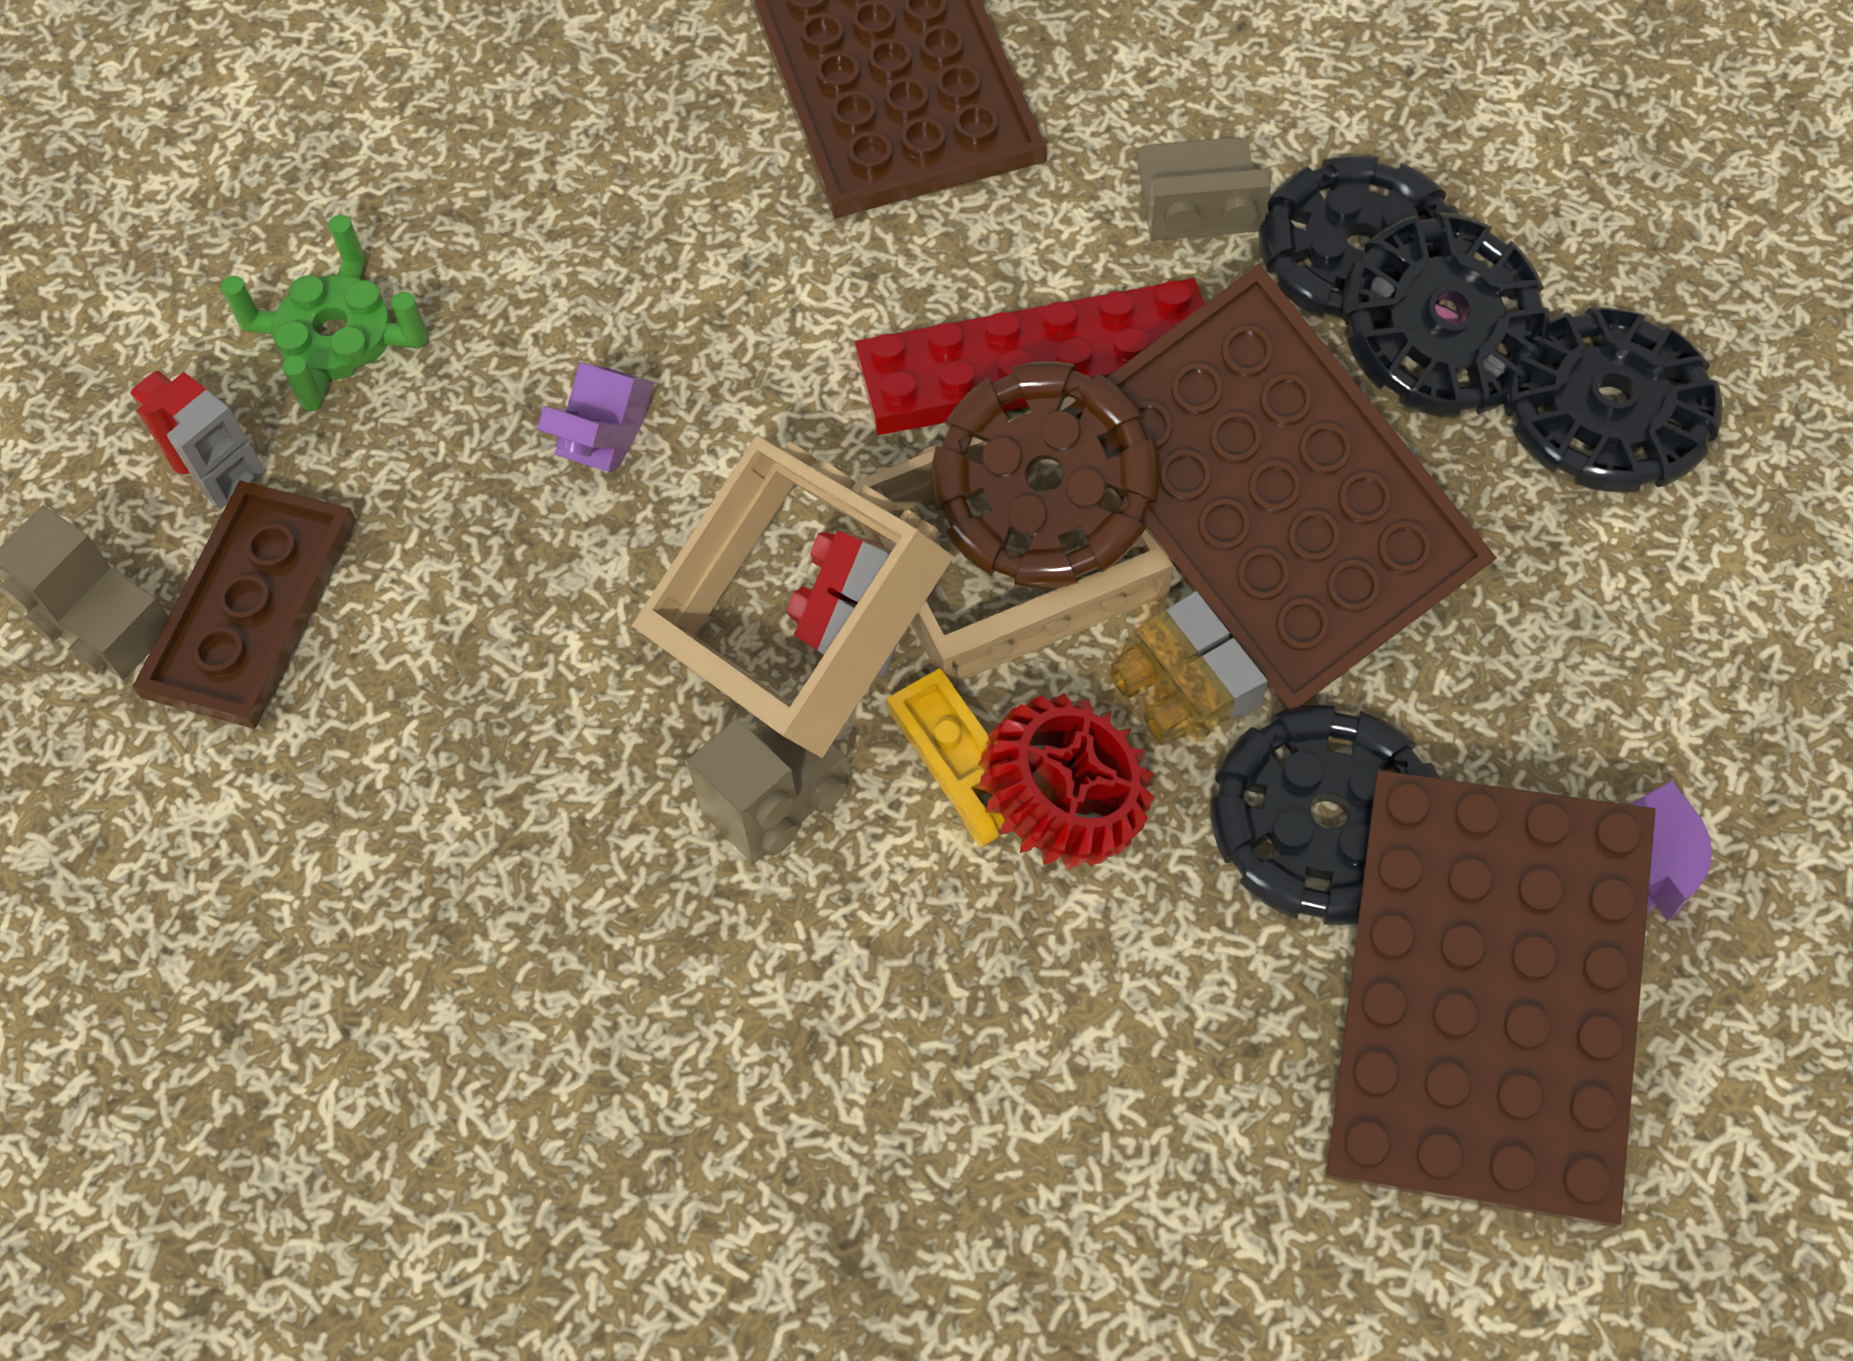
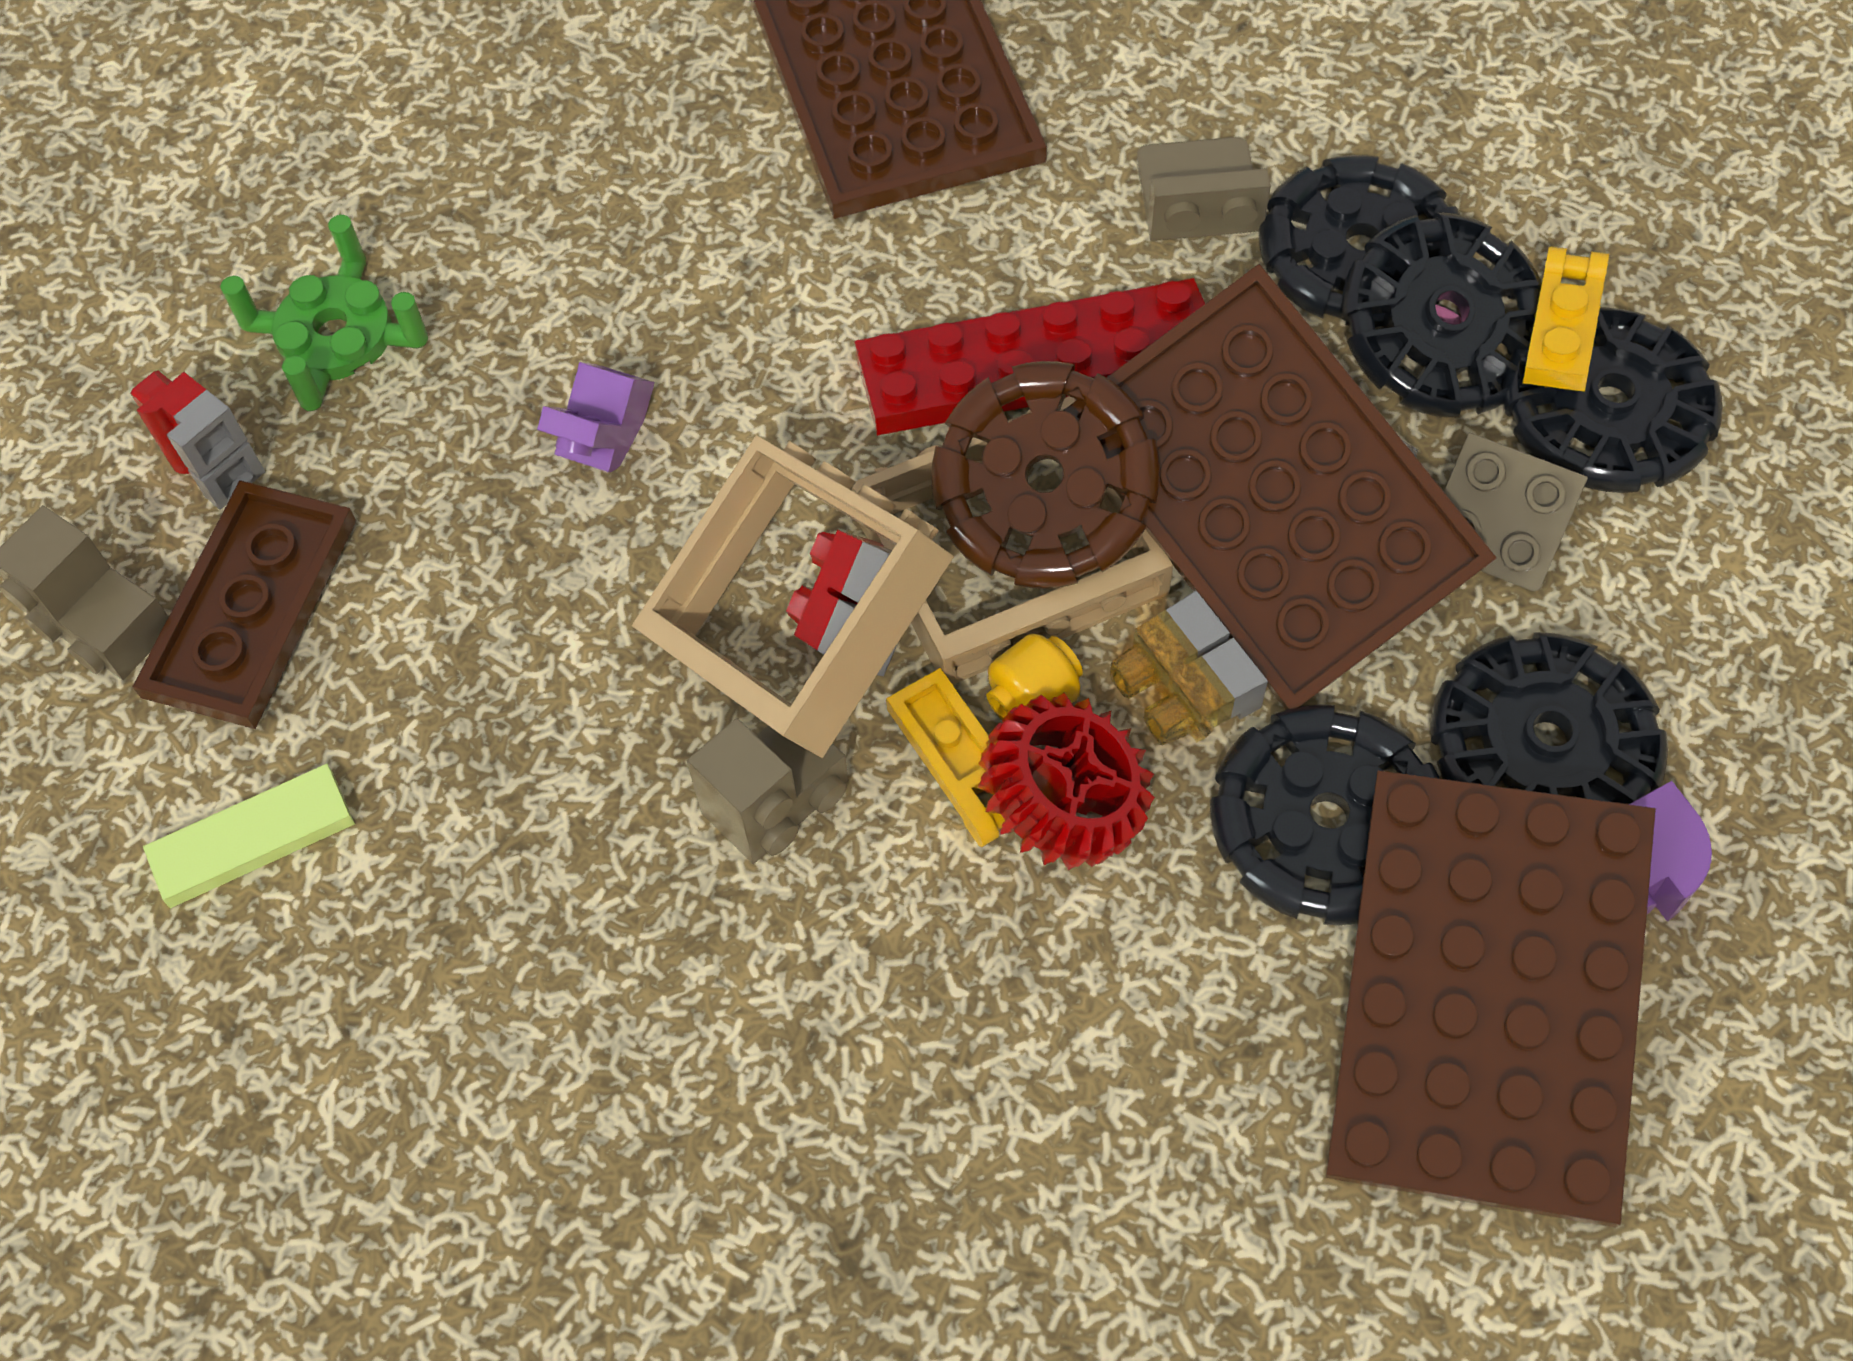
none -> yellowish green tile [142,764,355,908]
none -> yellow head [986,634,1083,720]
none -> black plate [1430,632,1668,804]
none -> dark tan bracket [1444,432,1588,592]
none -> yellow plate [1523,246,1610,392]

